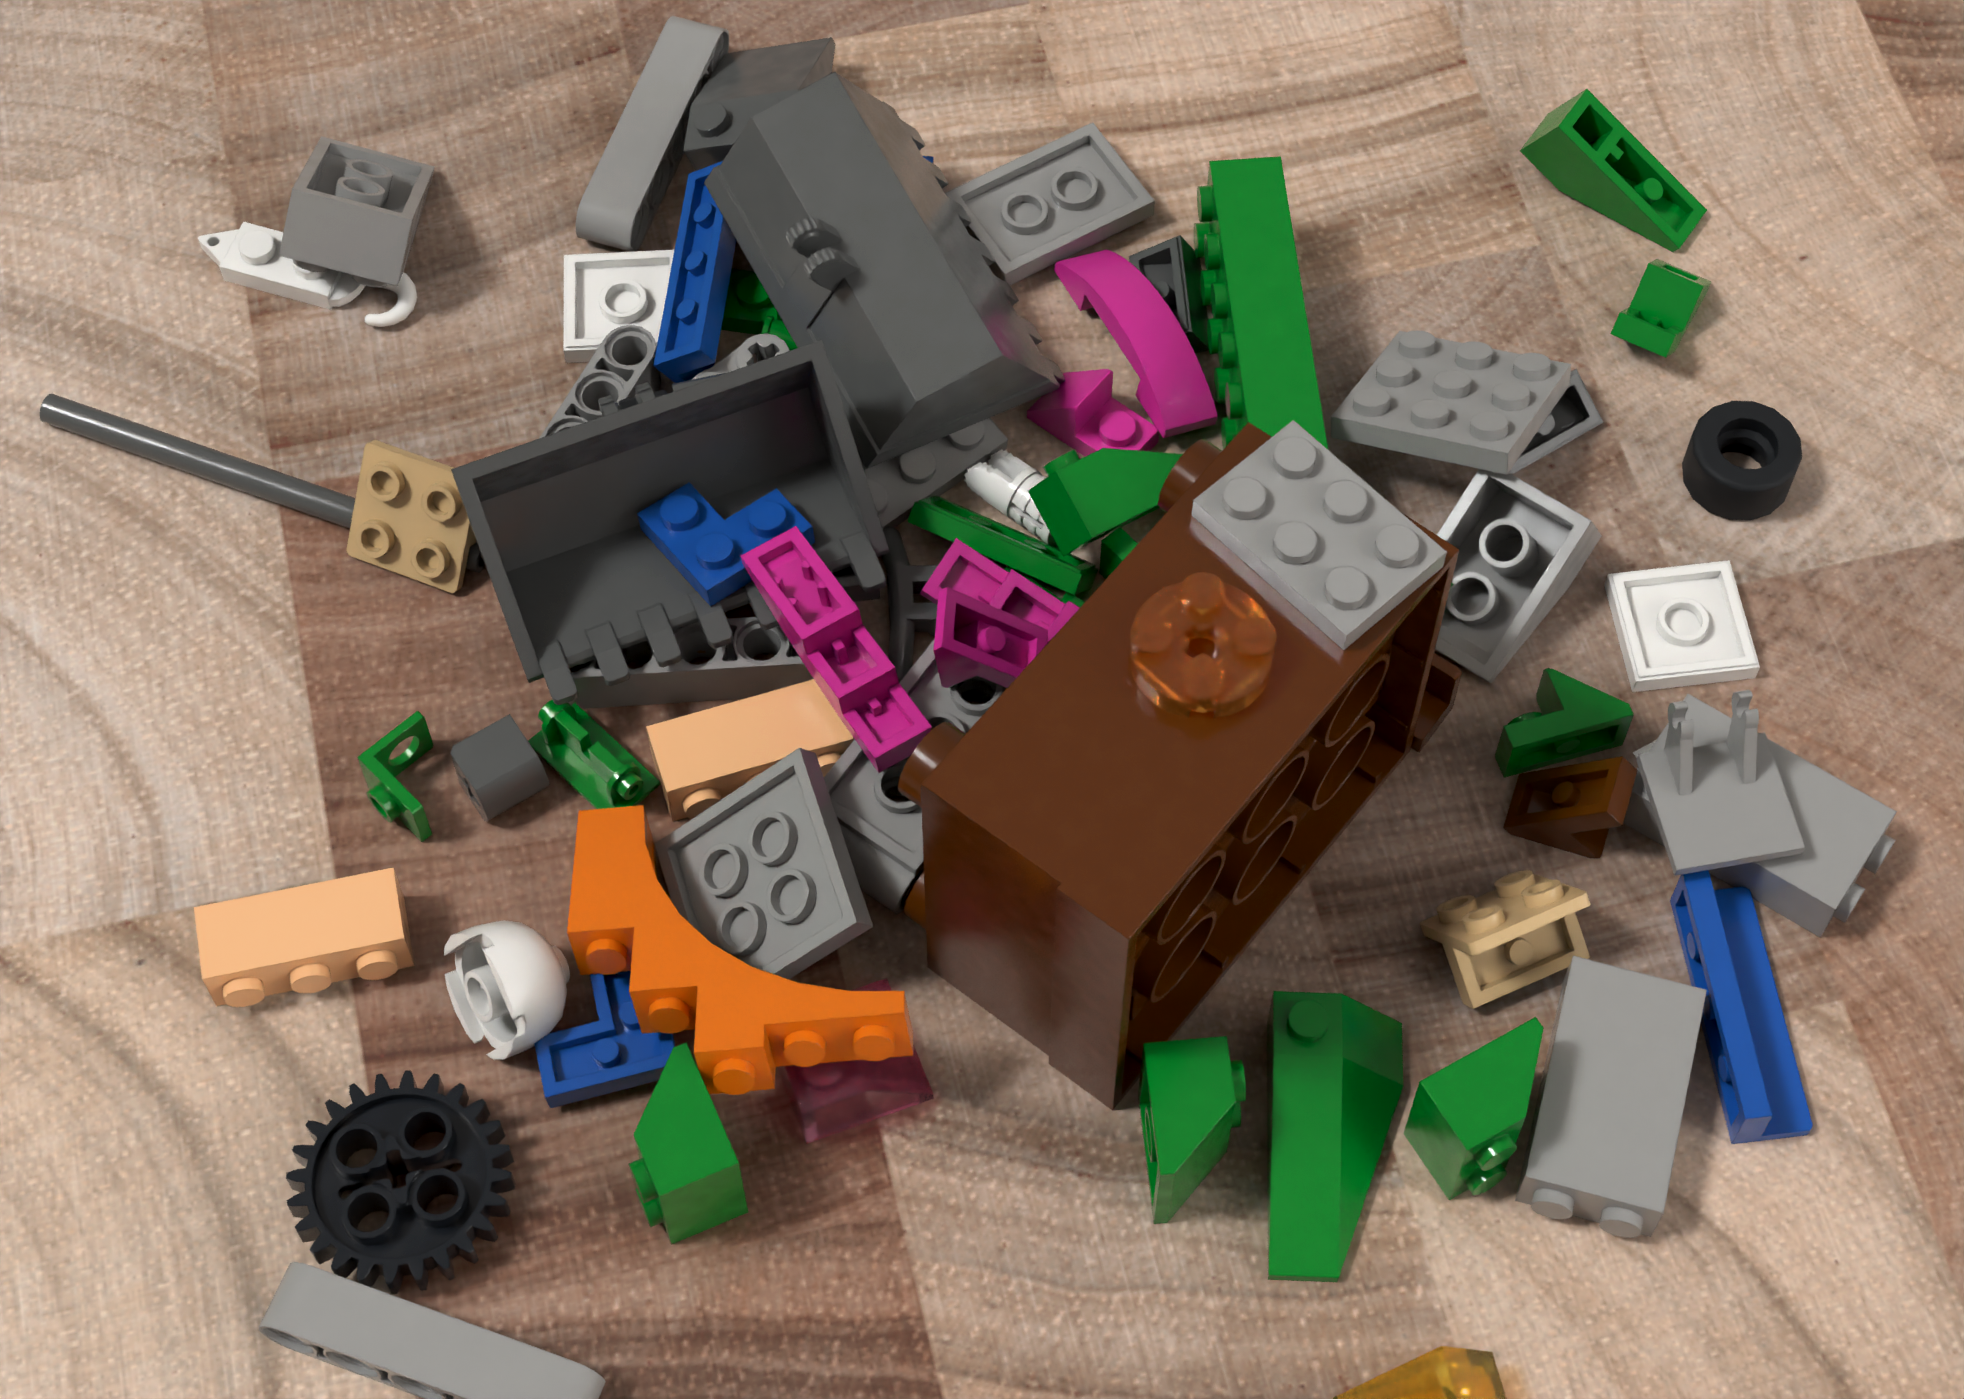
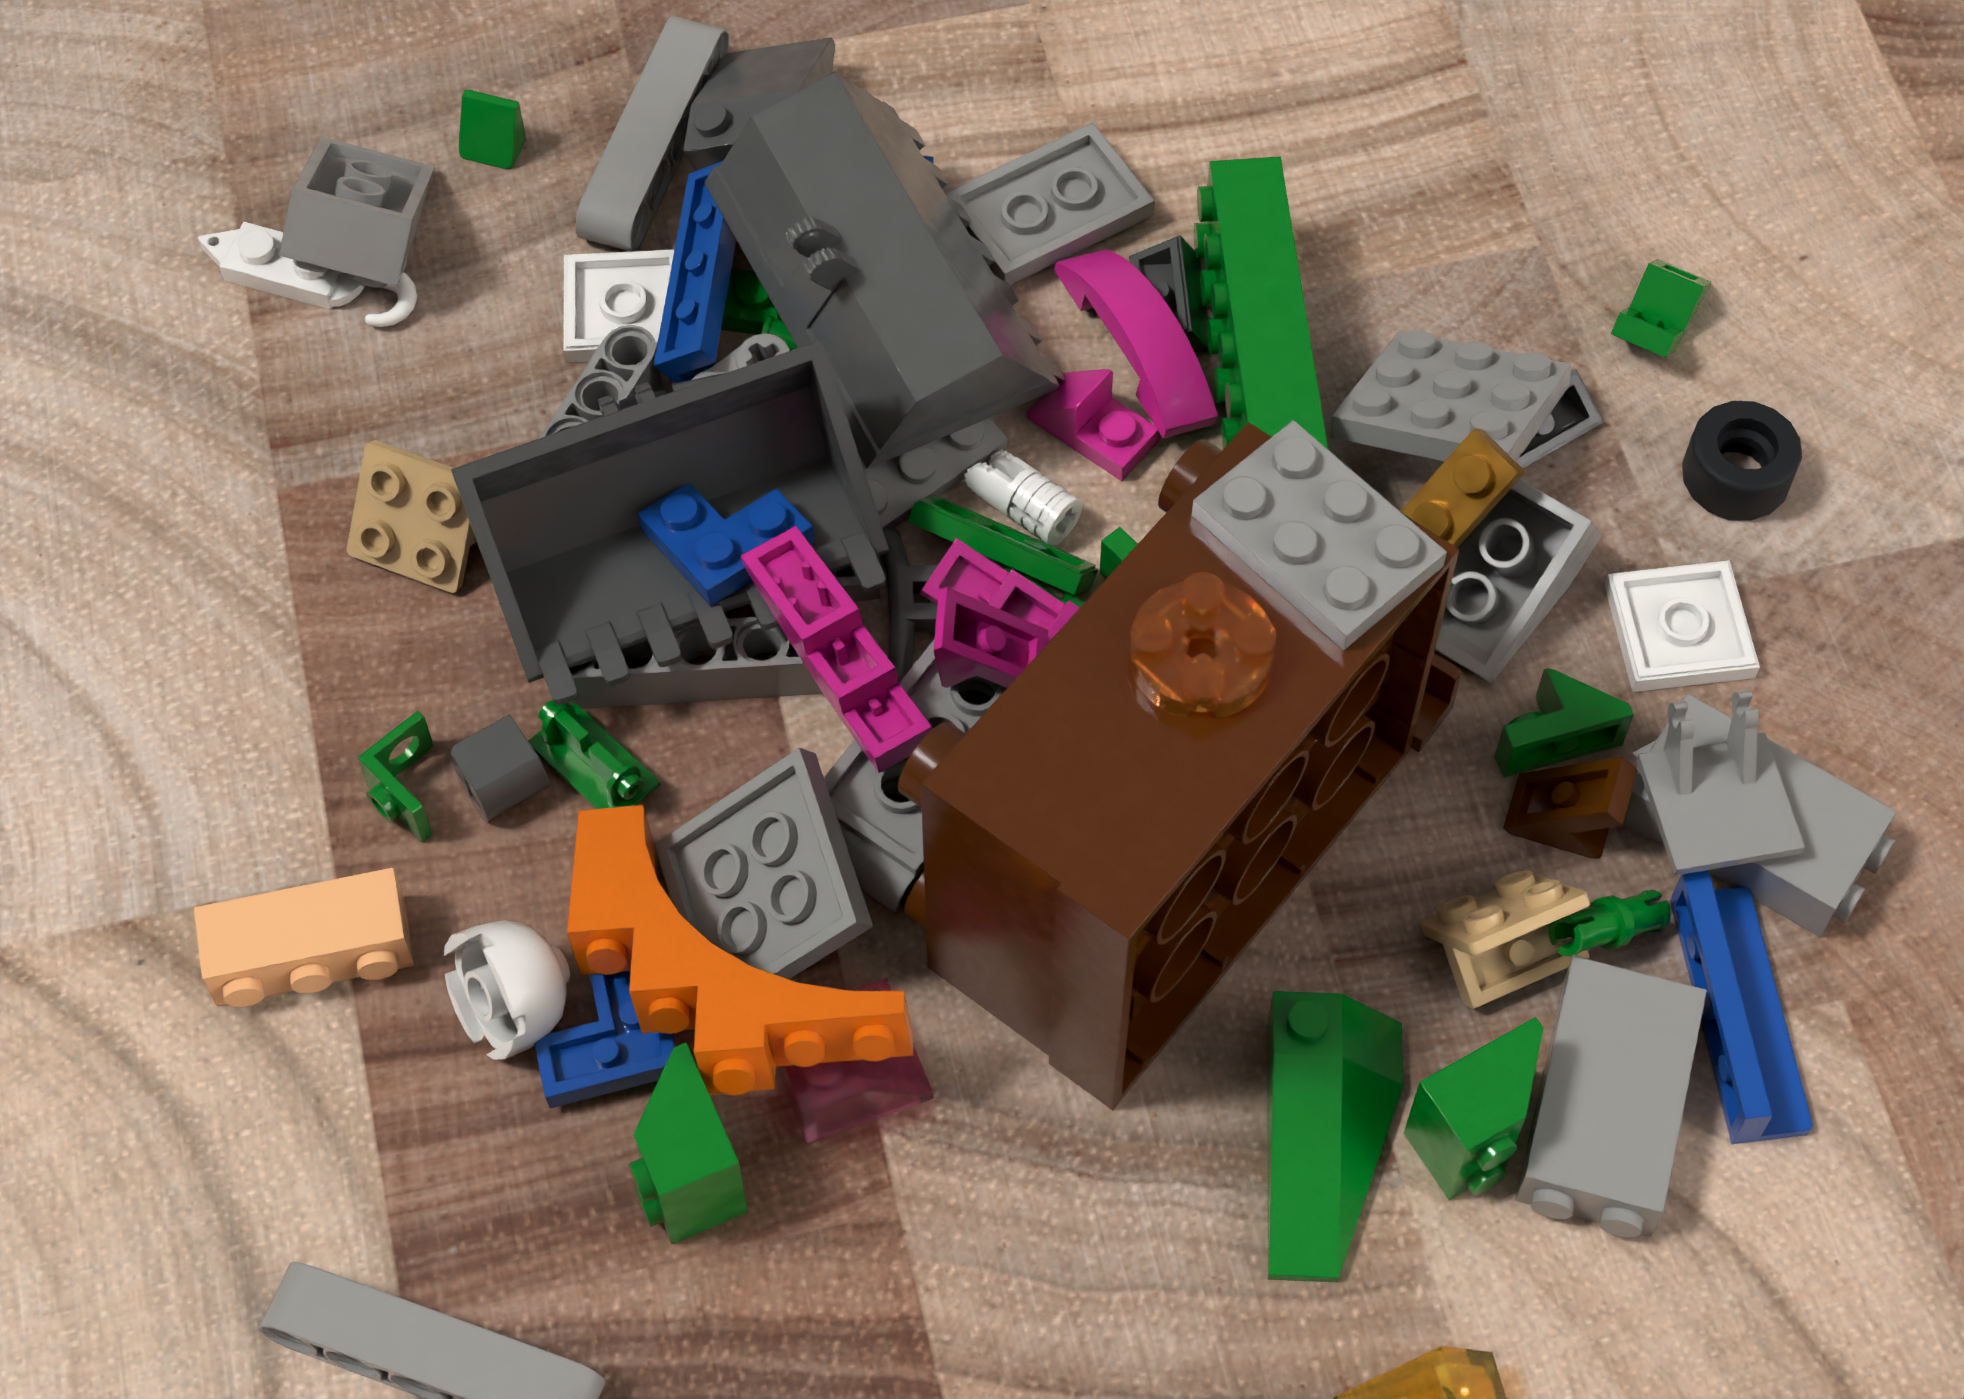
dark grey piece [40,394,485,573] -> none
black gear [286,1070,516,1294] -> none
light nougat brick [646,679,854,822] -> none
green slope [1028,448,1183,557] -> none
green slope [1138,1036,1246,1224] -> none
green slope [1520,89,1707,252] -> none
none -> green slope [459,89,526,170]
none -> pearl gold plate [1400,429,1526,548]
none -> green pin [1548,890,1671,957]

